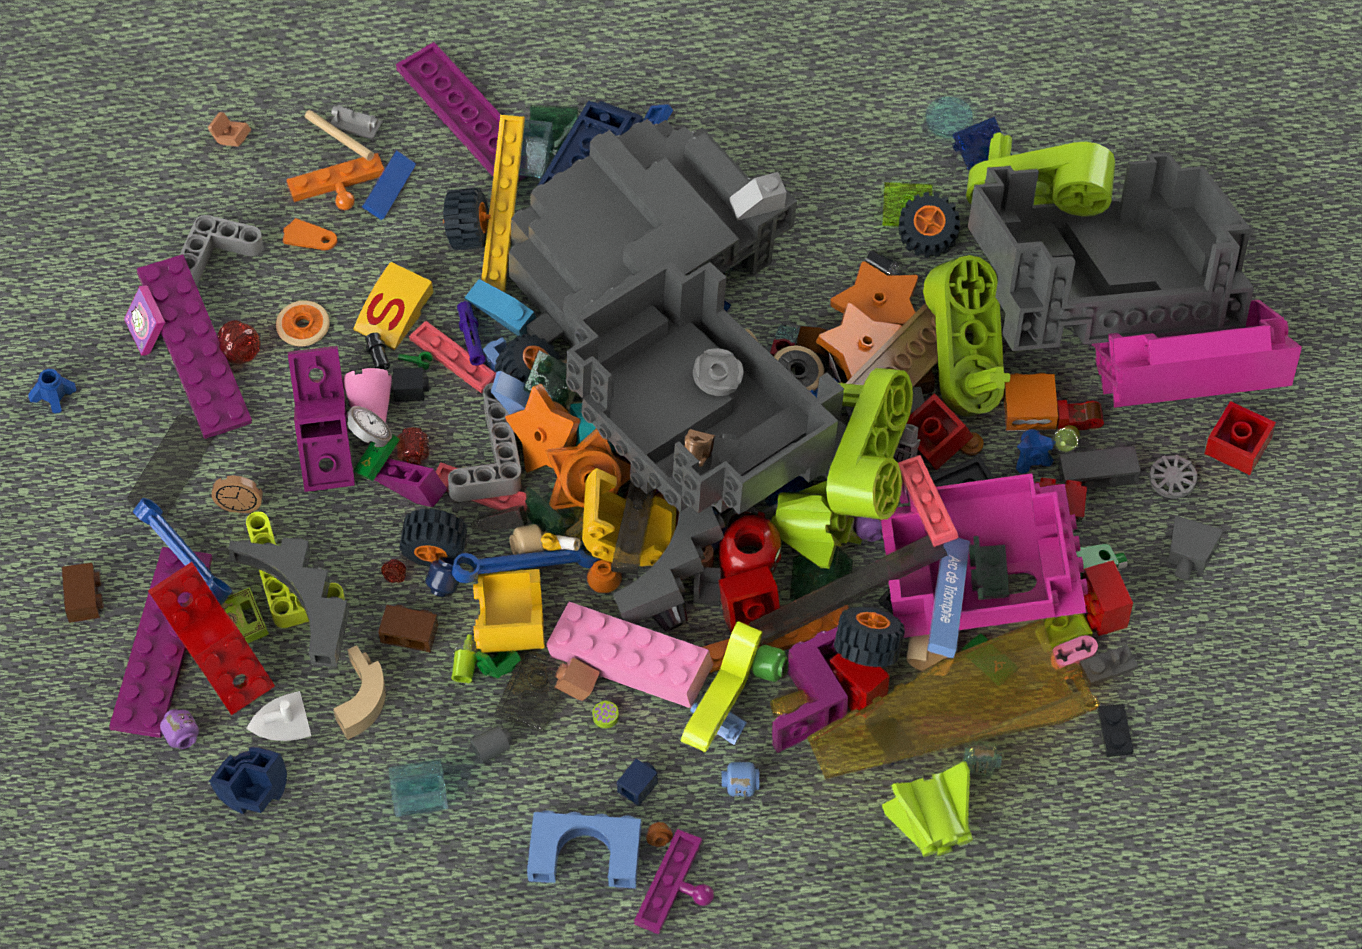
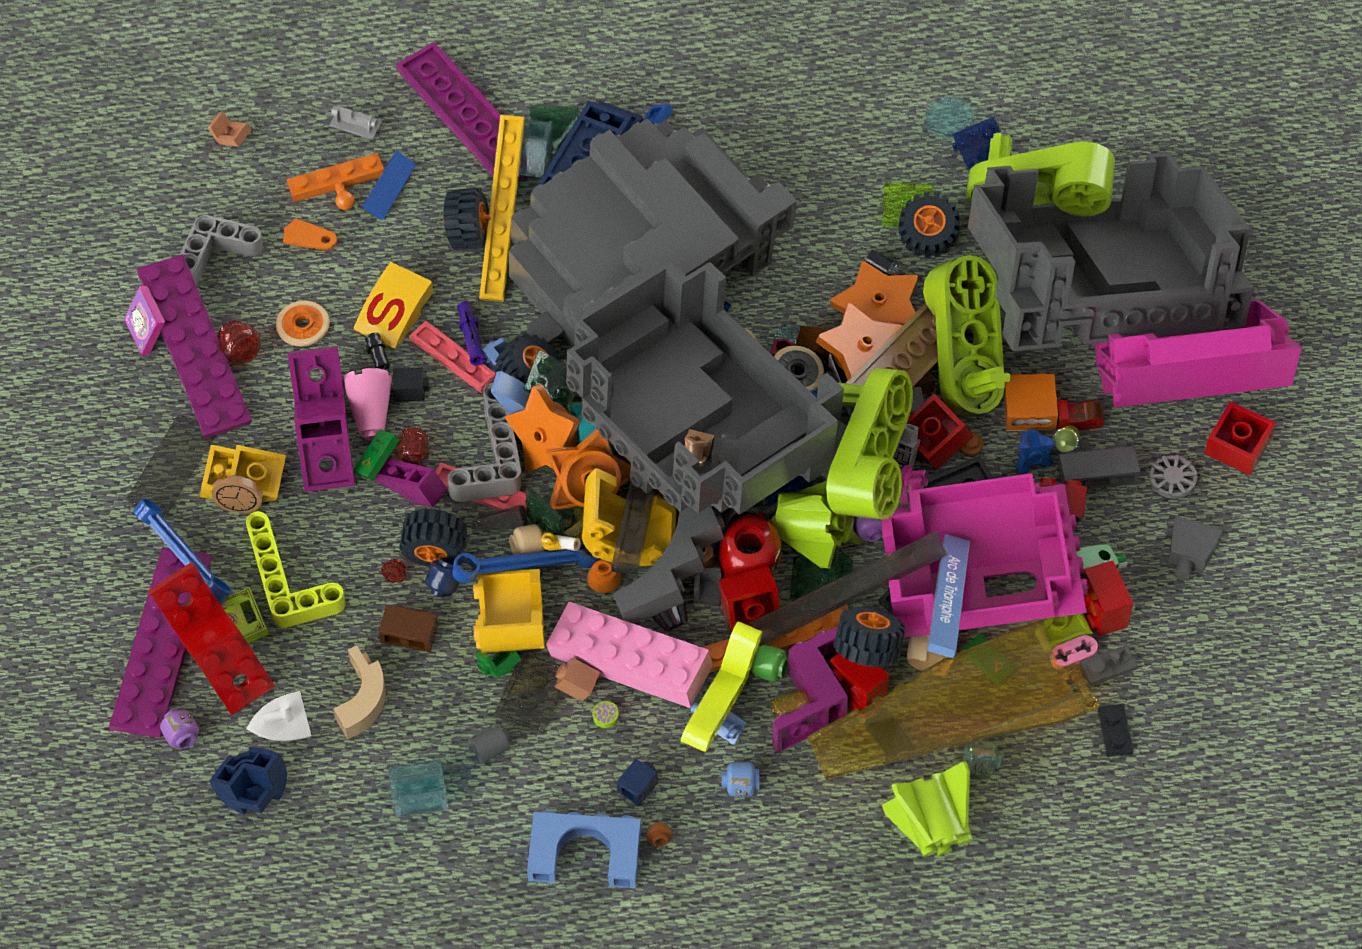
blue rock [28,369,76,414] -> none
reddish brown brick [62,562,104,623] -> none
dark grey arch [228,537,349,668] -> none
tan bar [305,110,374,161] -> none
tile [345,406,392,447] -> none
green hand [398,352,433,370] -> none
lime piece [451,634,479,683] -> none
dark azure slope [464,279,536,336] -> none
magenta plate [634,829,714,934] -> none
light grey tile [692,348,744,396] -> none
light grey slope [729,172,786,220] -> none
coral tile [898,455,958,547] -> none
clear green bracket [969,536,1009,600] -> none
none -> yellow slope [200,445,286,502]

